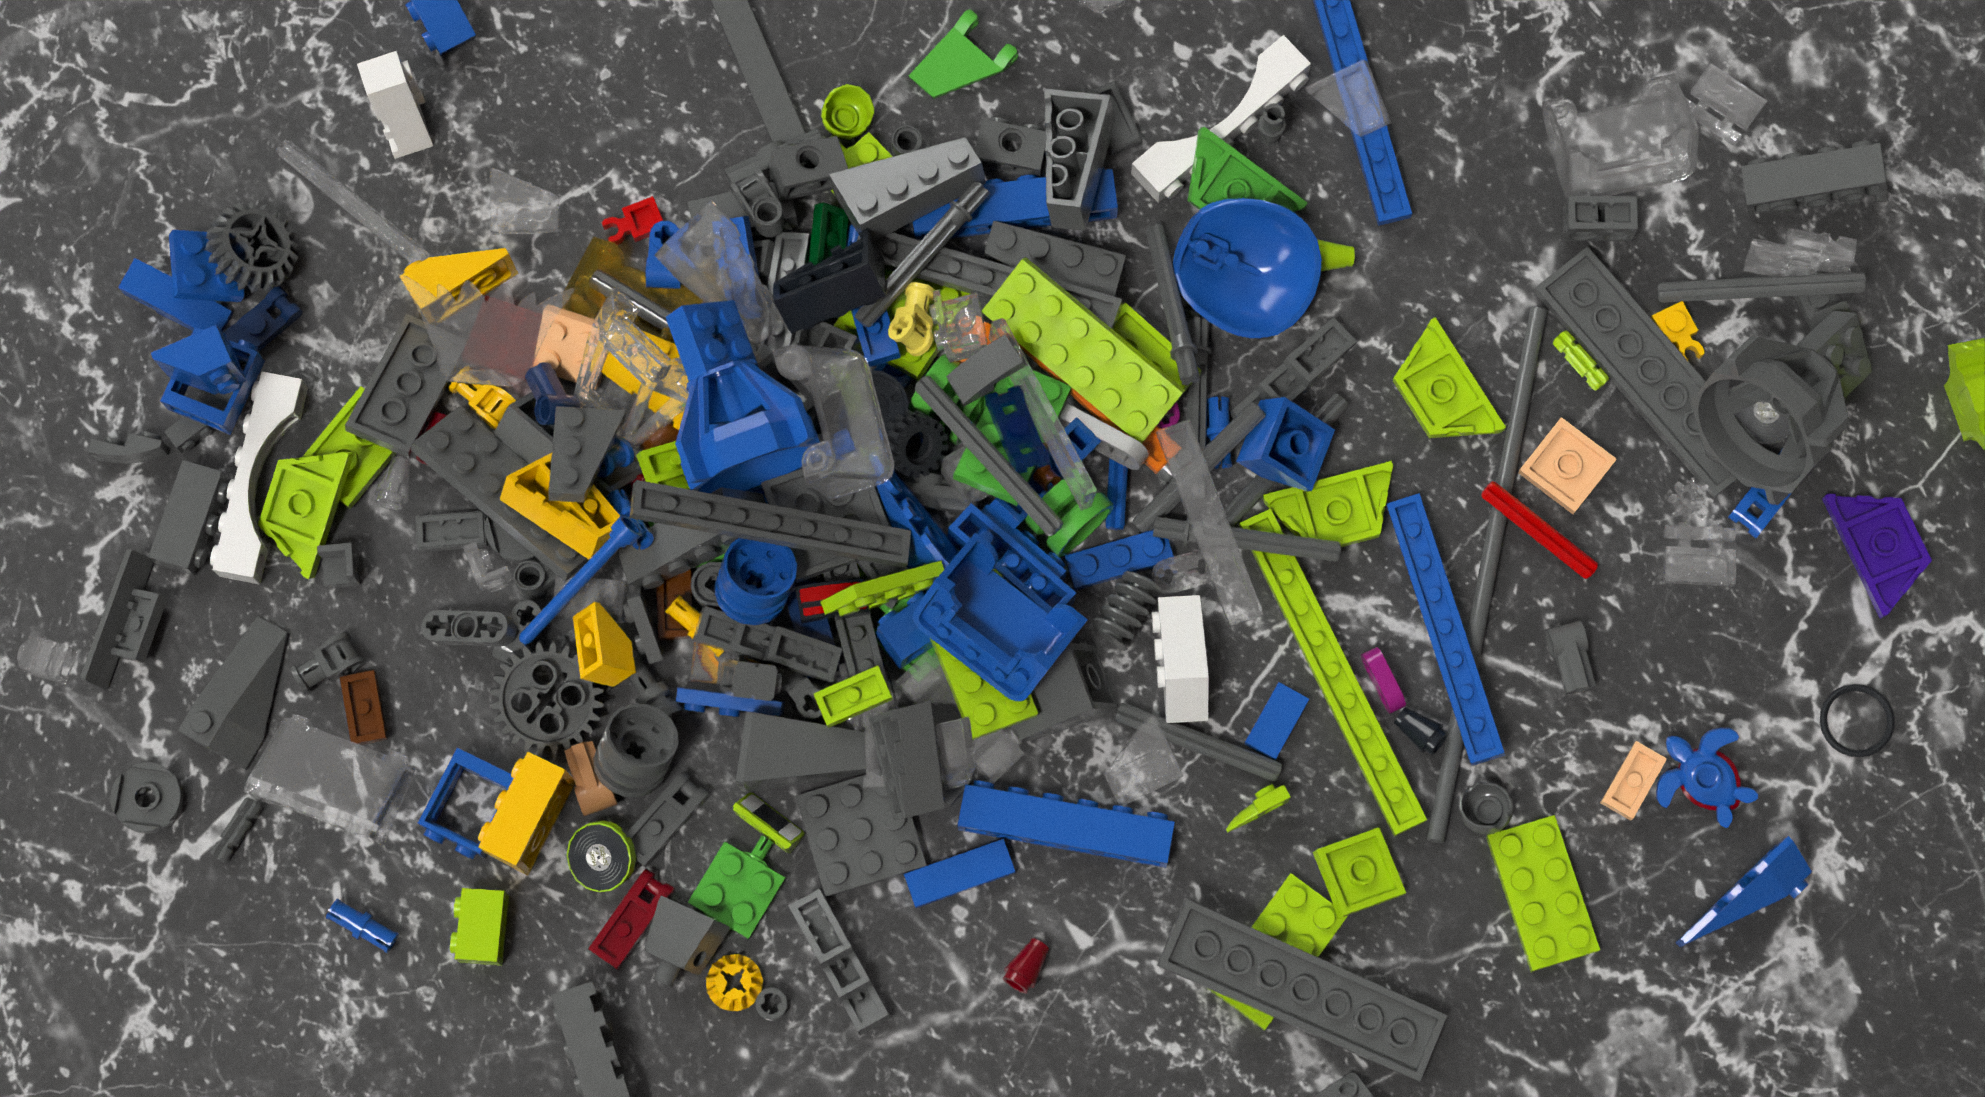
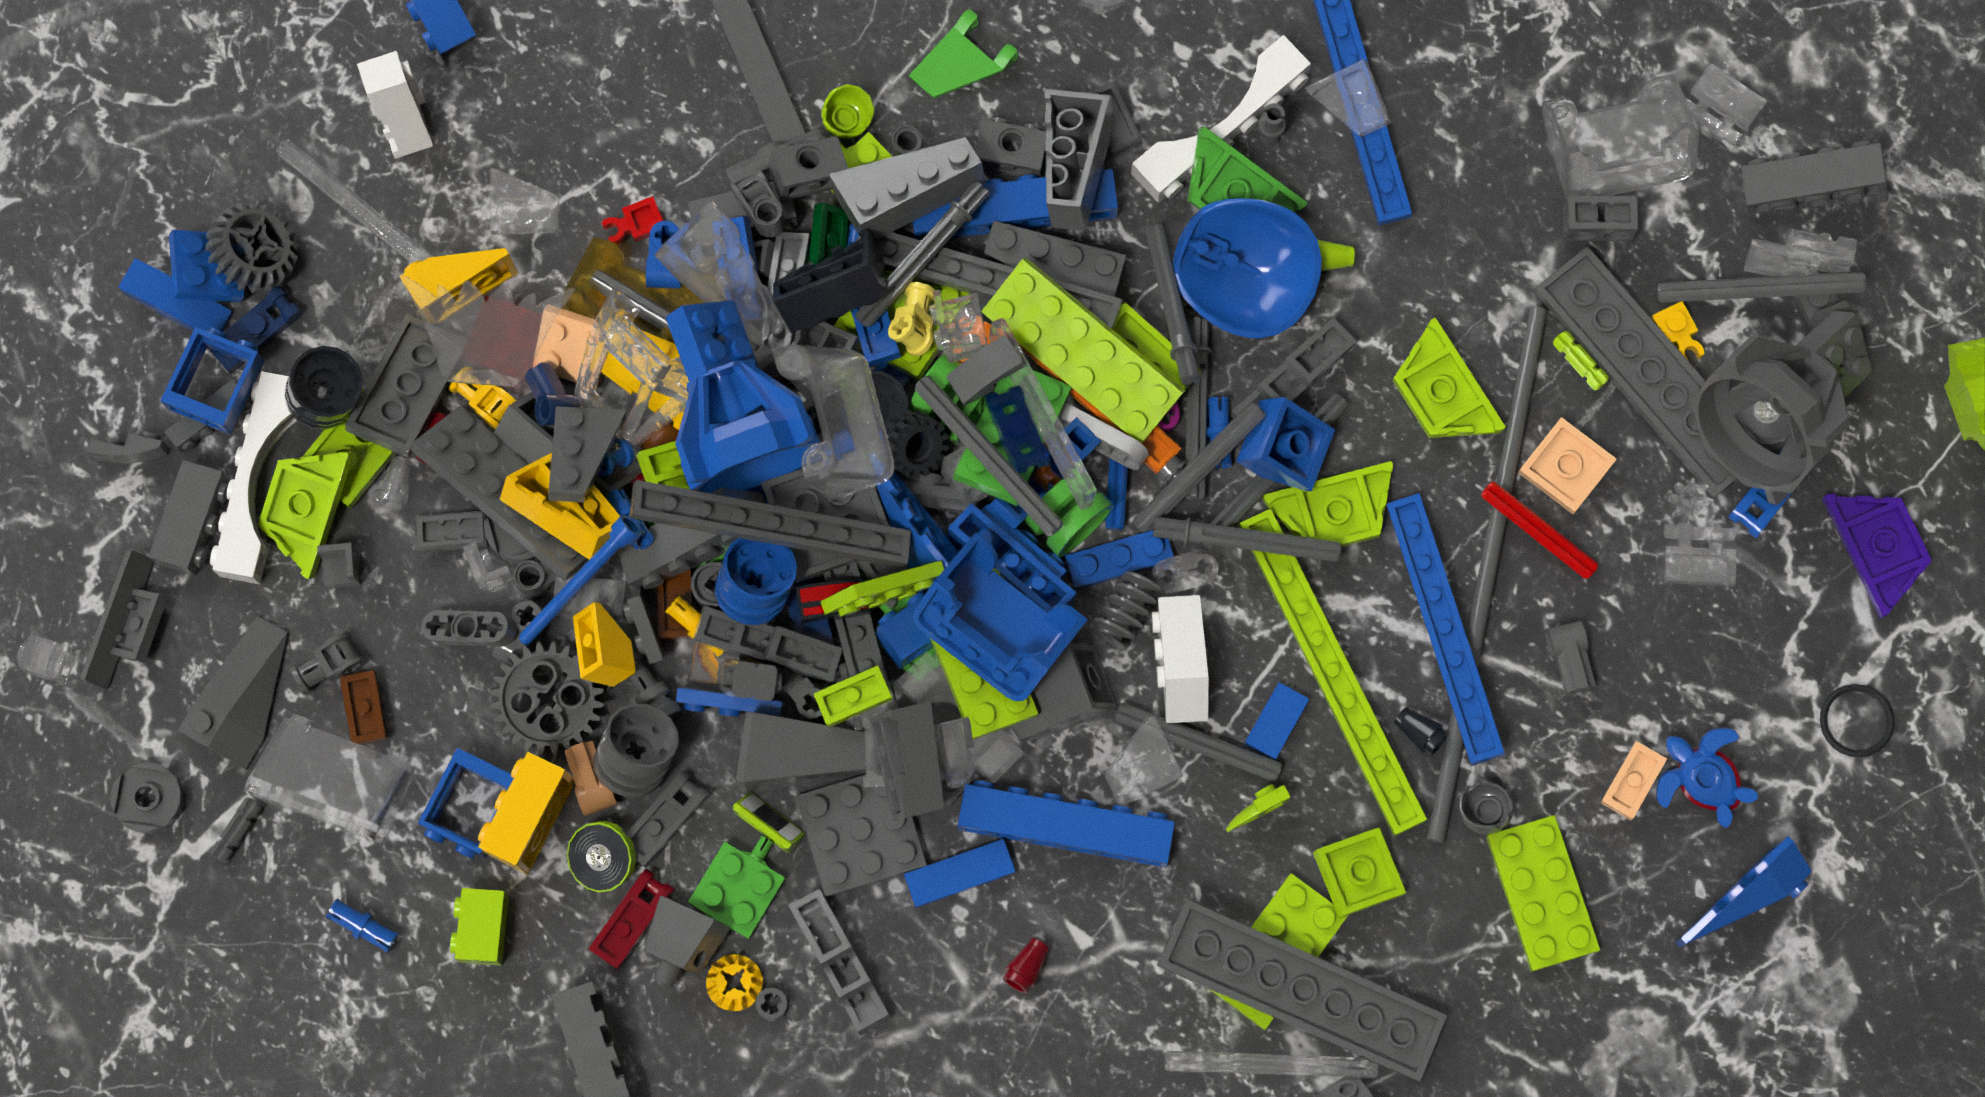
blue slope [151,325,247,395] -> none
clear tile [1156,419,1263,628] -> none
magenta beam [1361,647,1406,714] -> none
none -> black wheel [284,346,363,430]
none -> clear axle [1164,1051,1378,1078]

